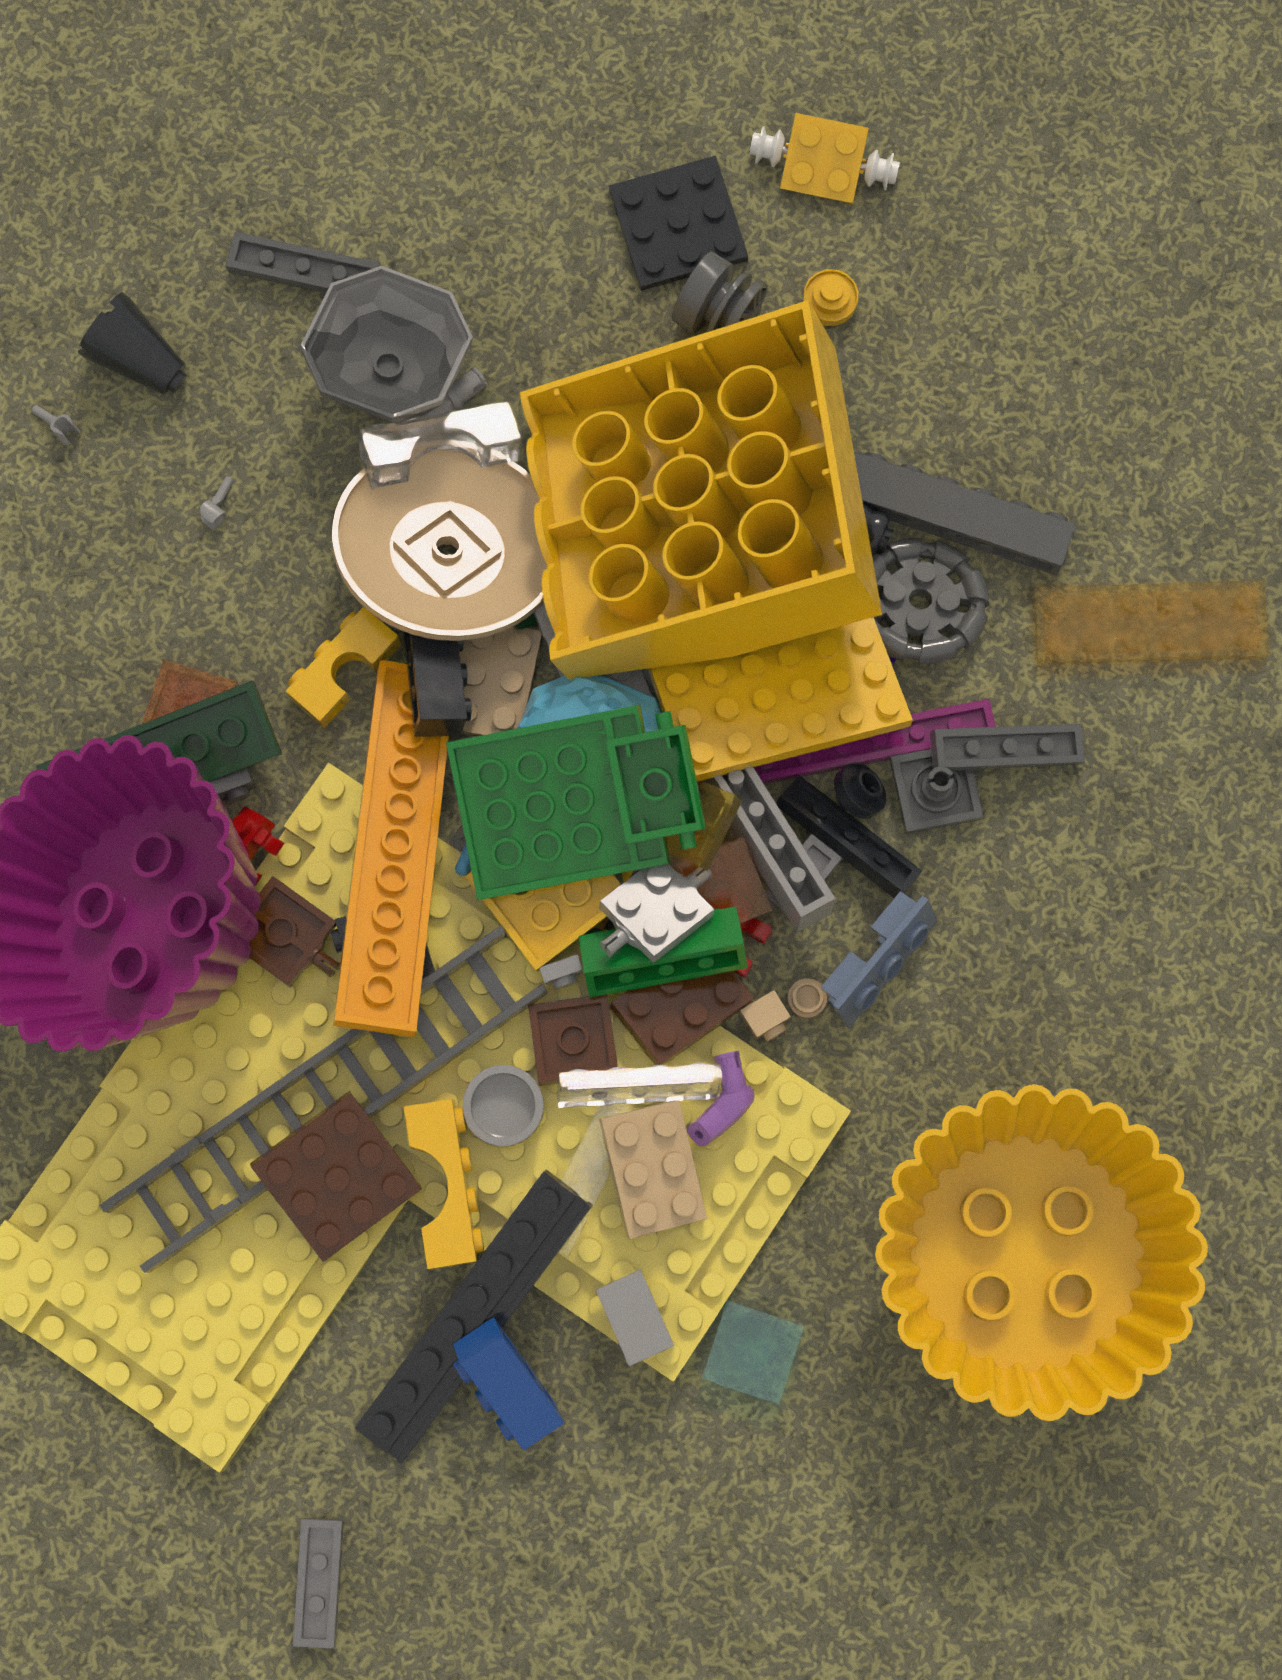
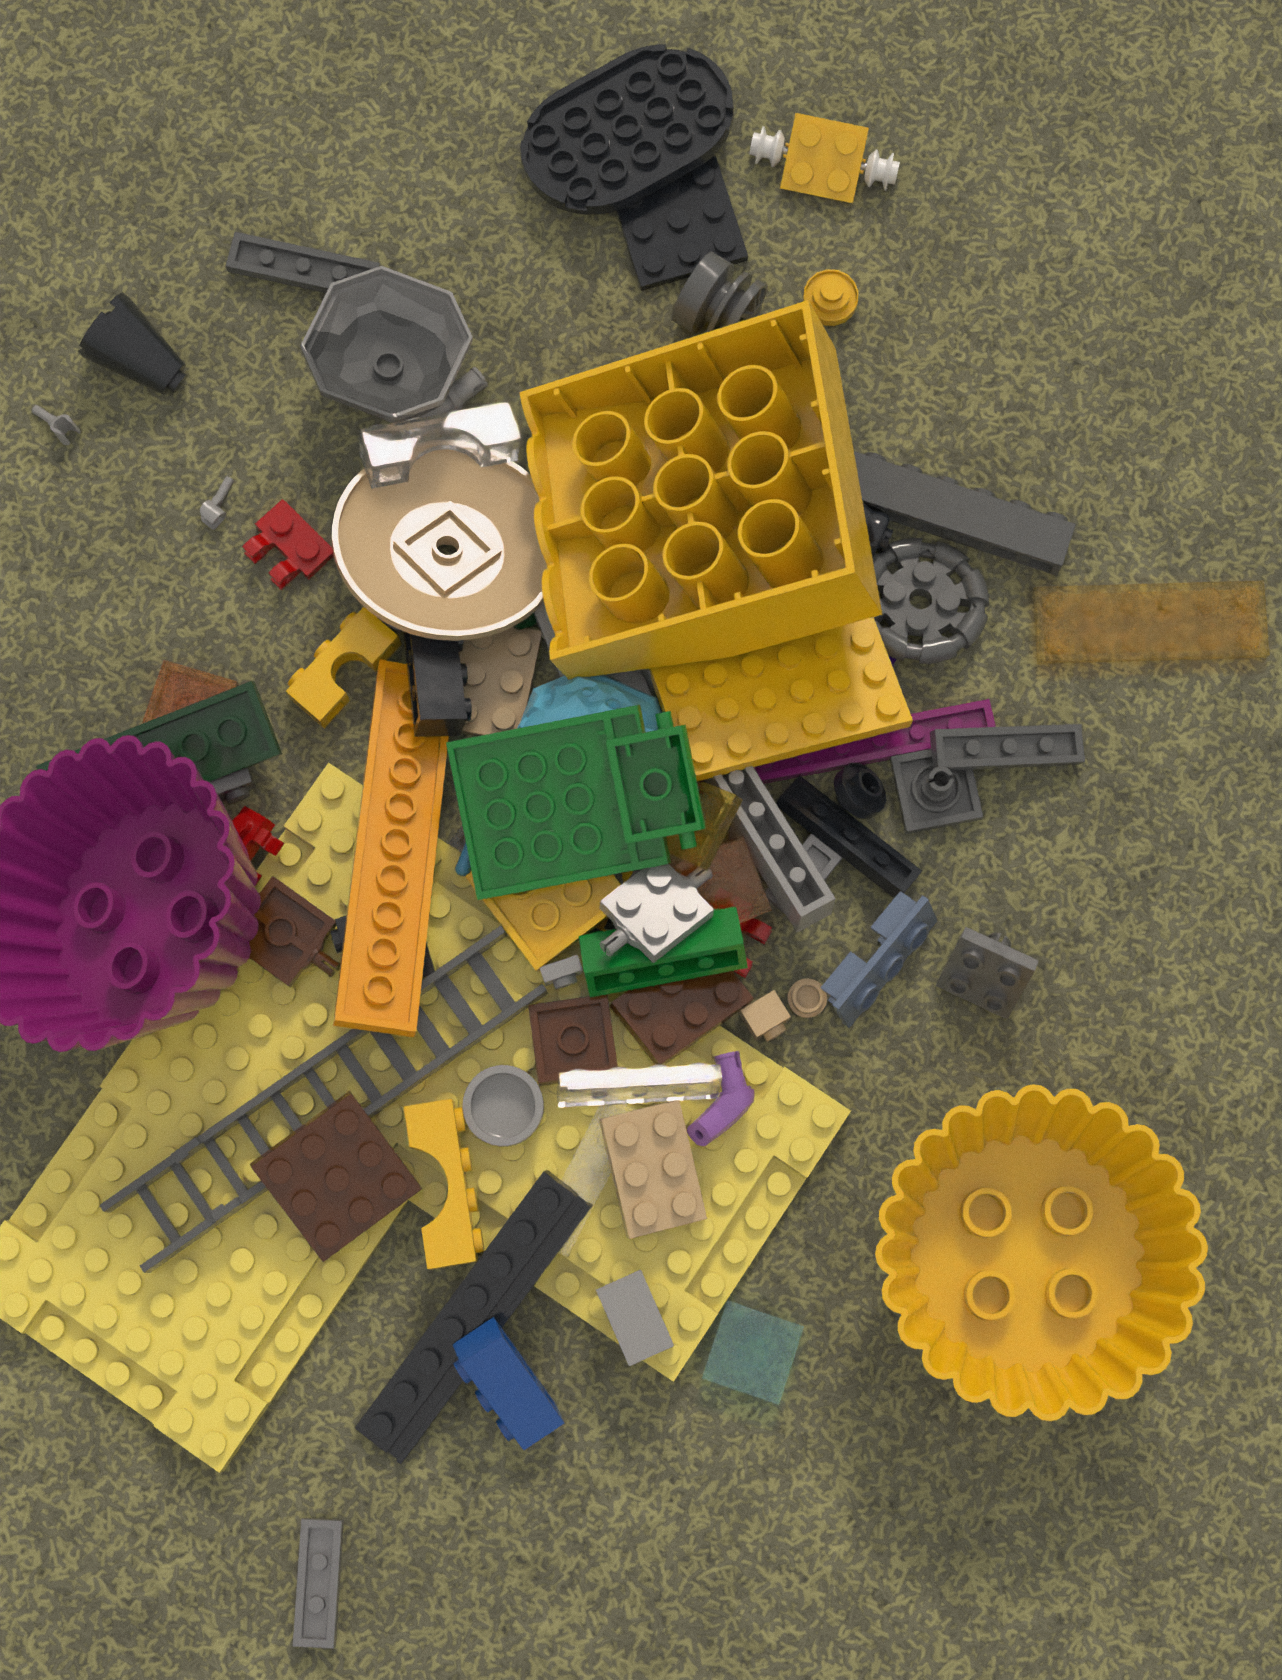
none -> red plate [242,499,334,590]
none -> black plate [520,44,734,215]
none -> flat silver plate [936,927,1039,1019]

